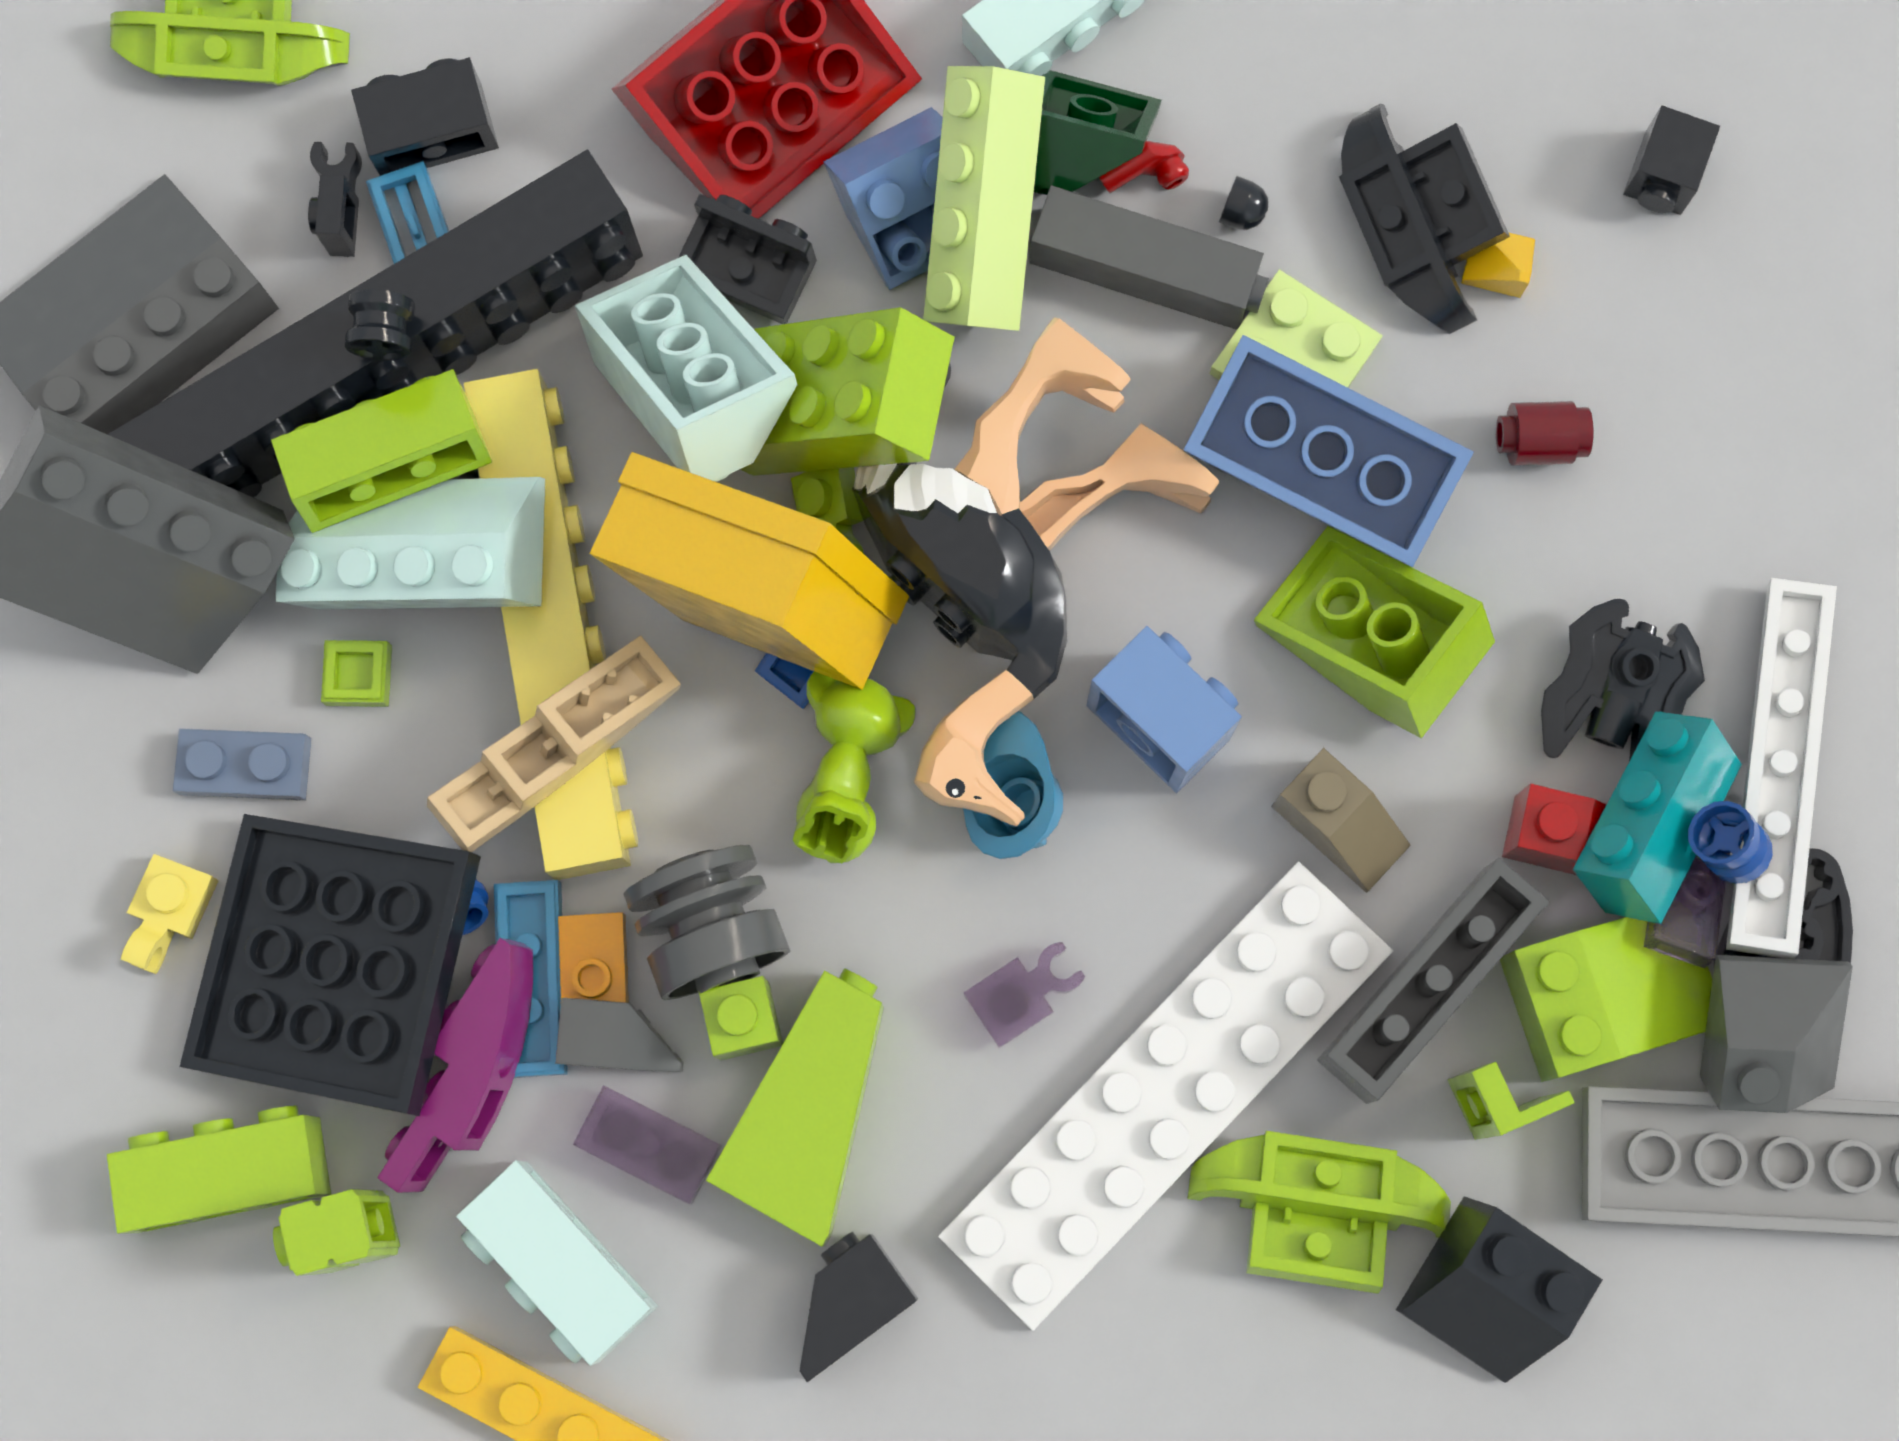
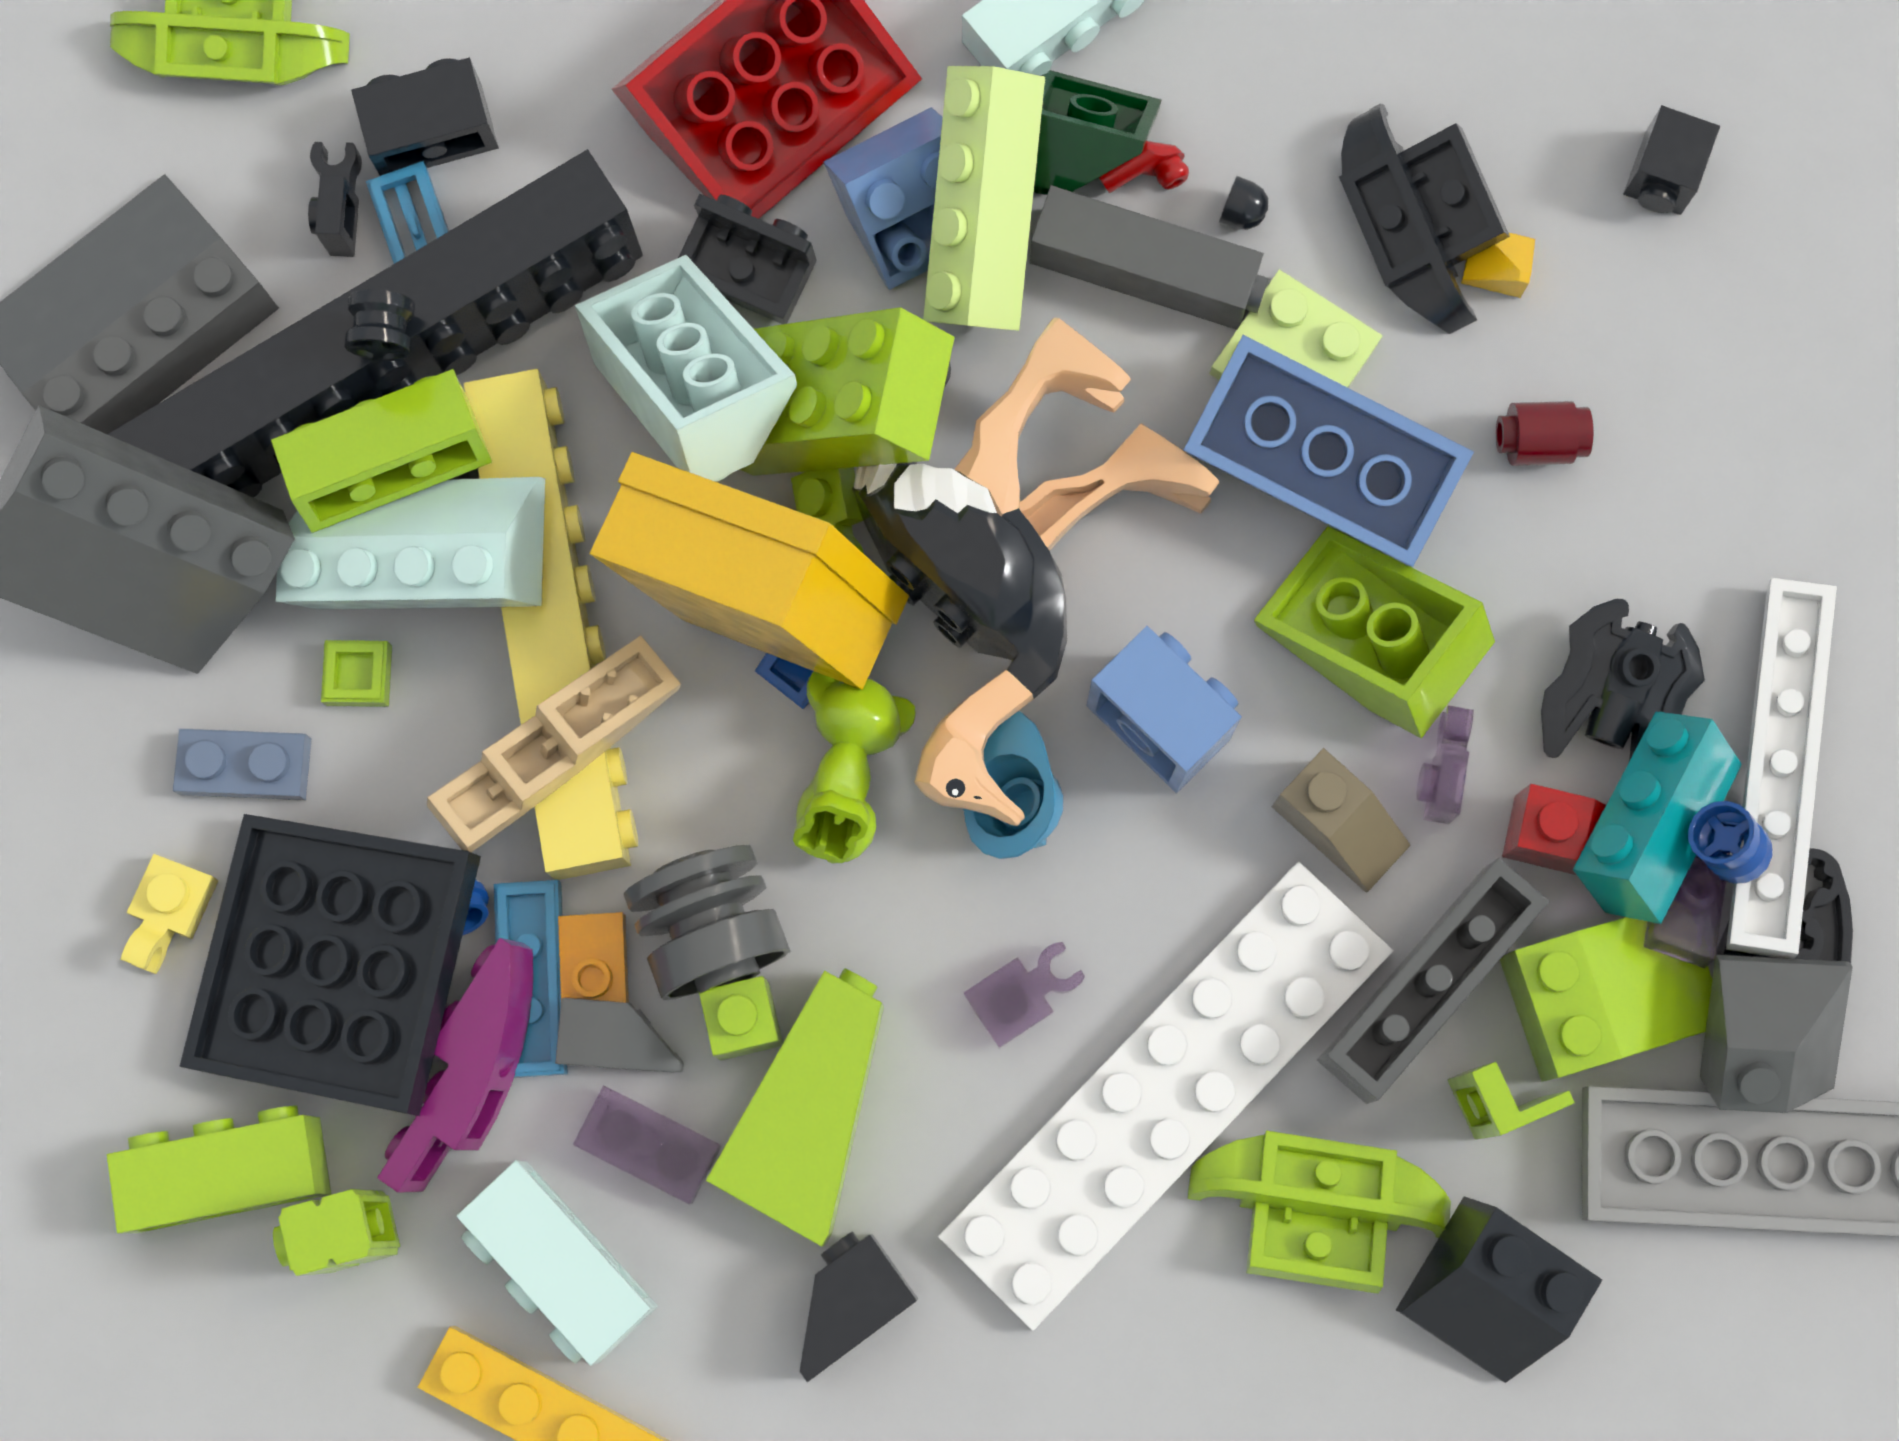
none -> clear purple plate [1416,705,1474,824]

